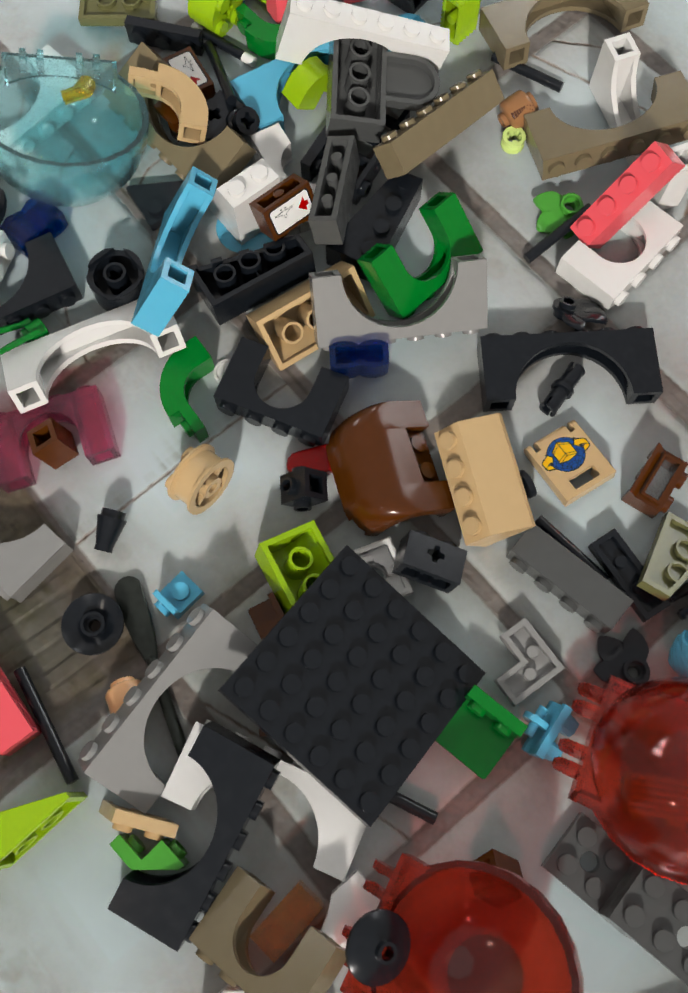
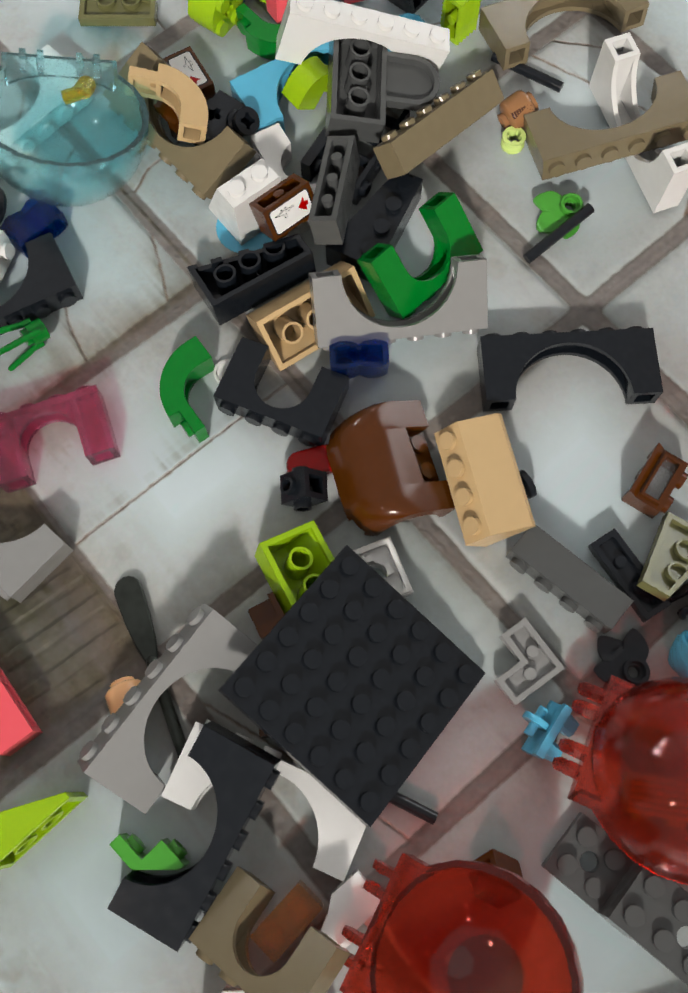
white arch [0,300,187,414] -> none
black bar [13,666,79,785] -> none
reddish brown brick [26,417,79,470] -> none
black dish [61,593,124,656] -> none
black brick [86,248,146,311] -> none
black cone [94,507,127,553] -> none
tan wing [99,799,179,841] -> none
black plate [124,15,205,56] -> none
black wing [126,181,183,231] -> none
medium azure arch [131,166,218,337] -> none
medium azure bracket [152,571,204,619] -> none
tan wheel [165,443,234,515] -> none
black bar [191,22,257,67] -> none
black bar [204,40,237,105] -> none
black dish [345,909,411,987] -> none
black brick [392,530,467,593] -> none
green bracket [435,685,528,779] -> none
tan container [524,420,616,507] -> none
black bar [535,515,610,580] -> none
black pin [539,362,585,417] -> none
black plate [552,296,608,331] -> none
white arch [555,201,684,312] -> none
coral brick [570,141,686,249] -> none

